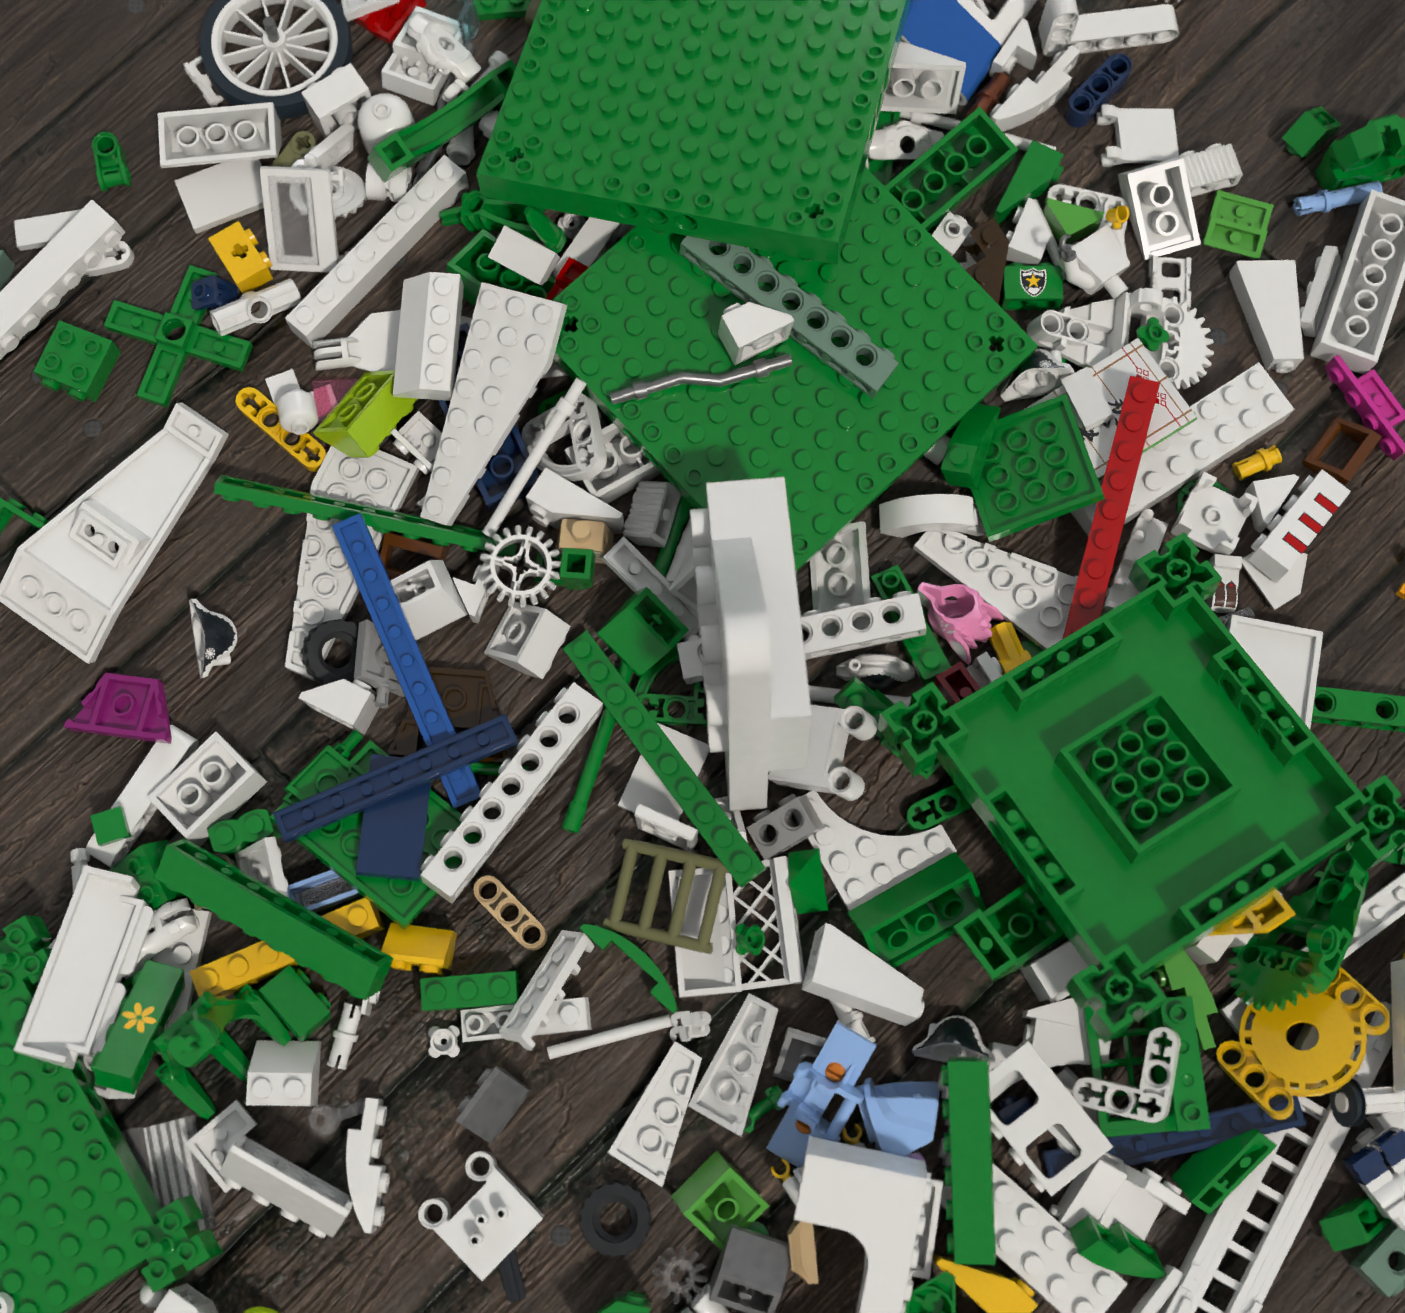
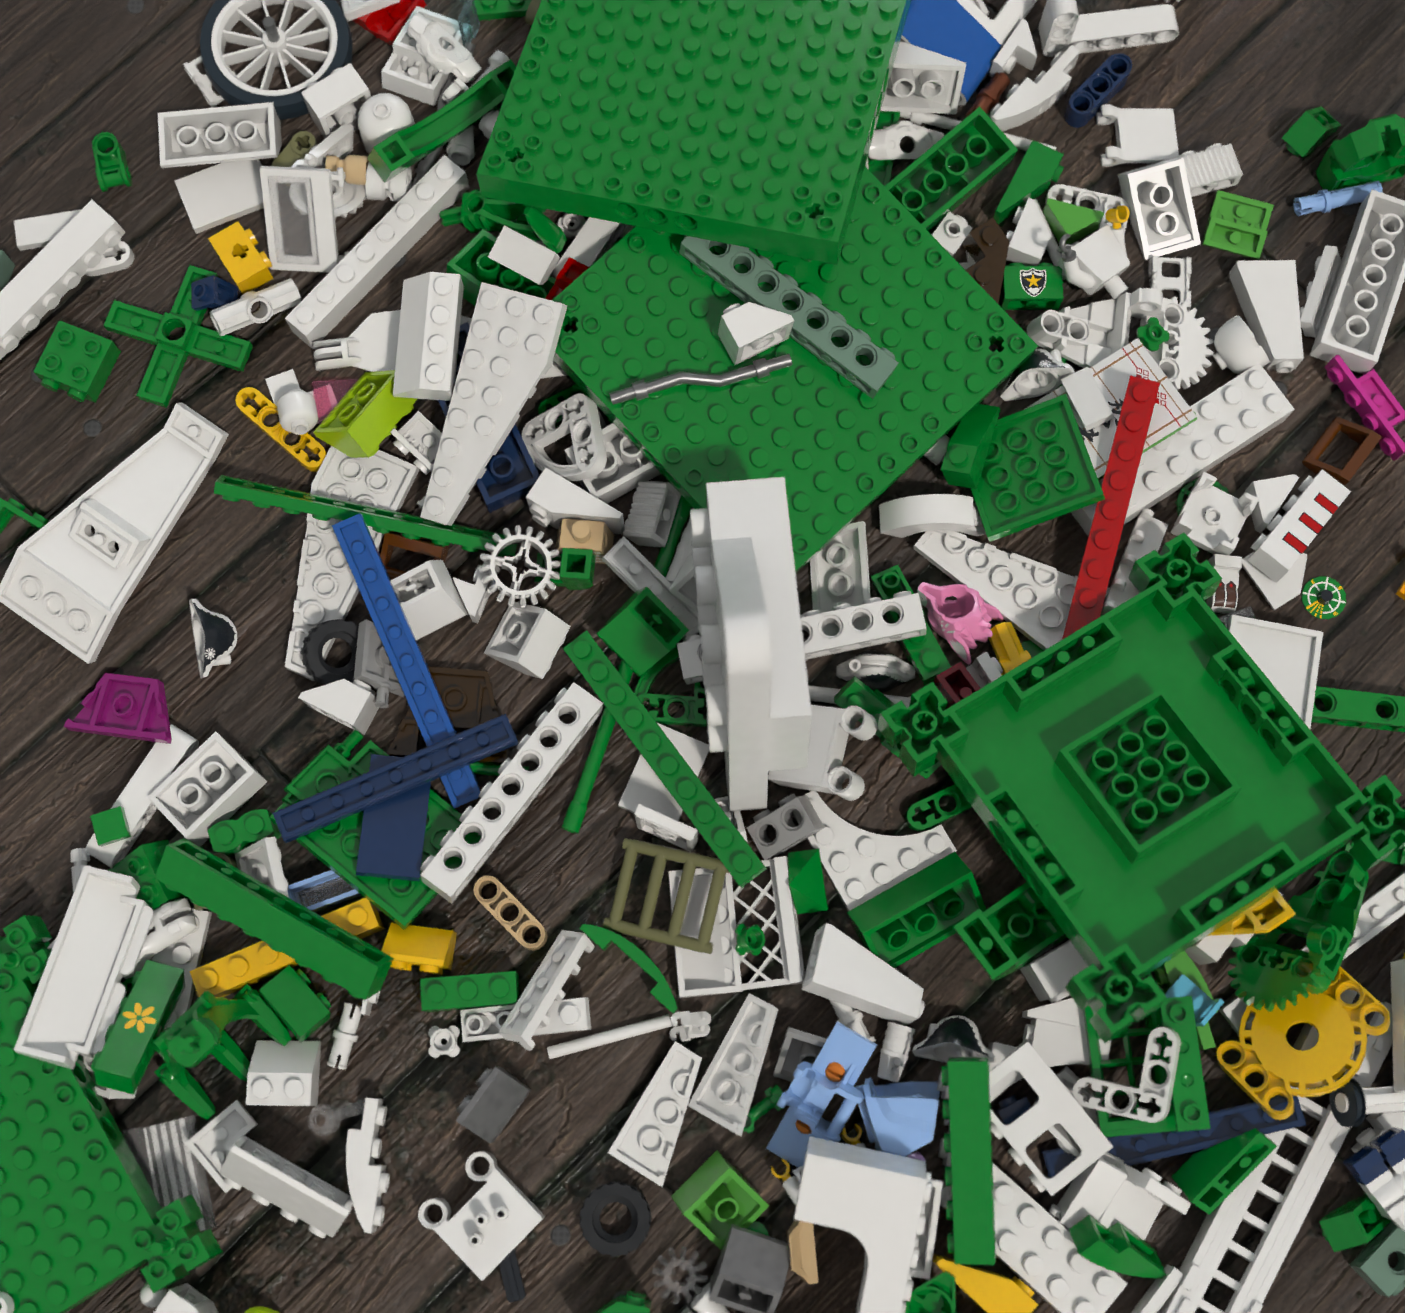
white bar [482,377,587,538] -> none
yellow pin [1232,445,1282,481] -> none
none -> tan piece [325,155,369,185]
none -> white hinge [877,1022,916,1082]
none -> medium azure bracket [1165,974,1224,1027]
none -> white cylinder [1213,315,1270,375]
none -> green piece [1302,576,1346,619]

